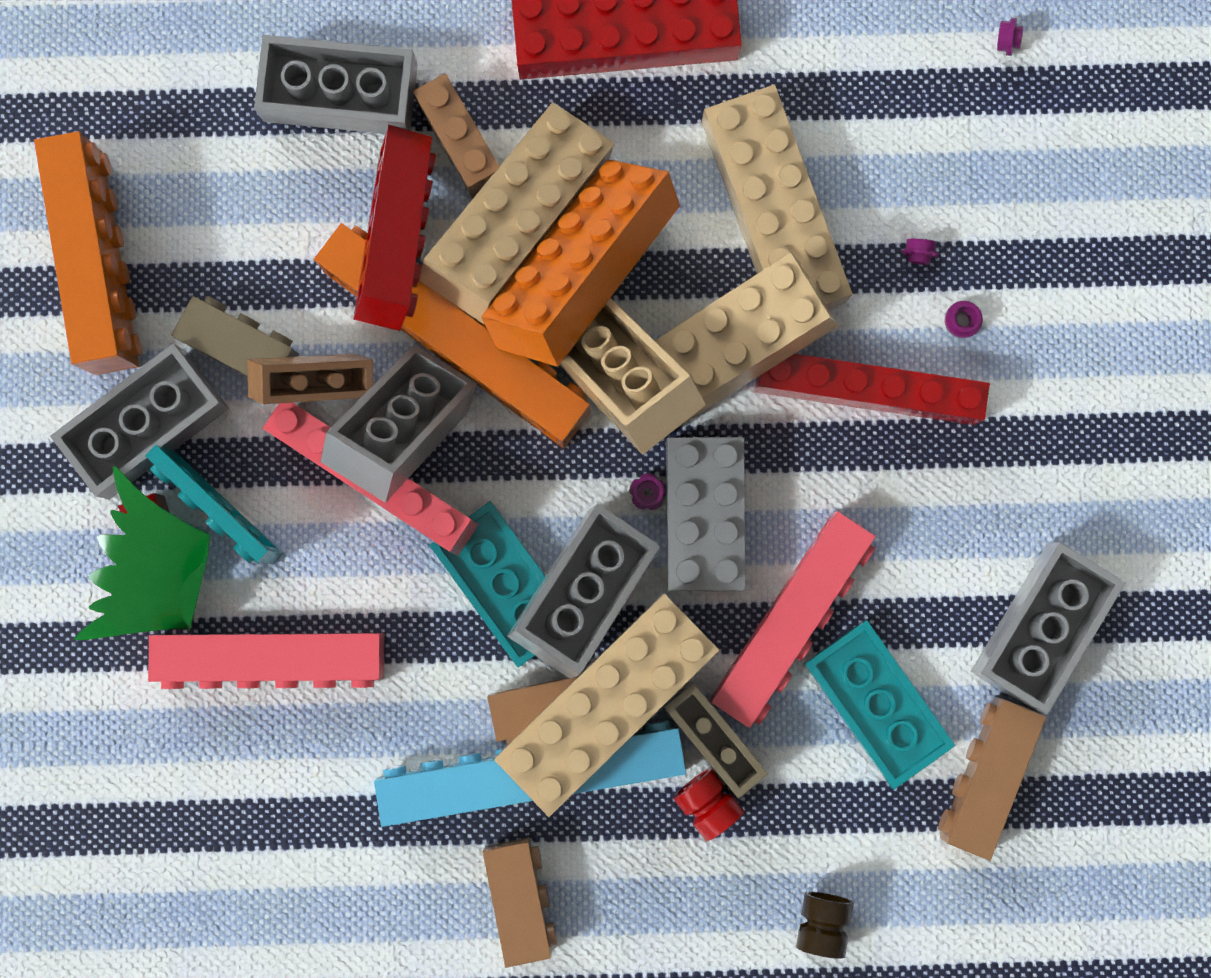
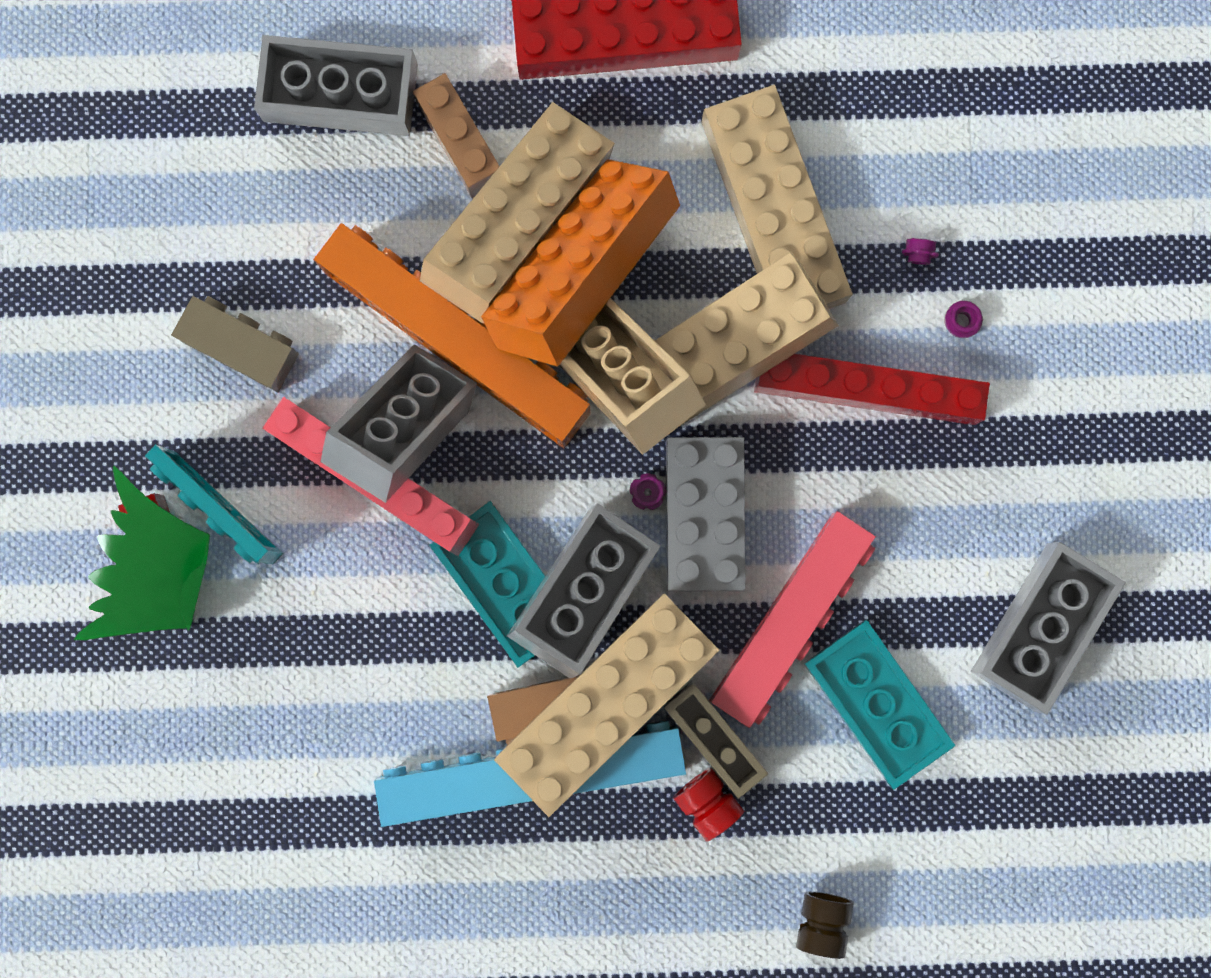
orange brick [34,131,142,375] -> none
light grey brick [50,343,229,500] -> none
coral brick [148,633,385,689] -> none
medium nougat brick [247,354,373,404] -> none
red brick [353,125,436,331] -> none
medium nougat brick [483,837,558,968] -> none
medium nougat brick [938,697,1046,861] -> none
magenta plate [997,17,1023,56] -> none

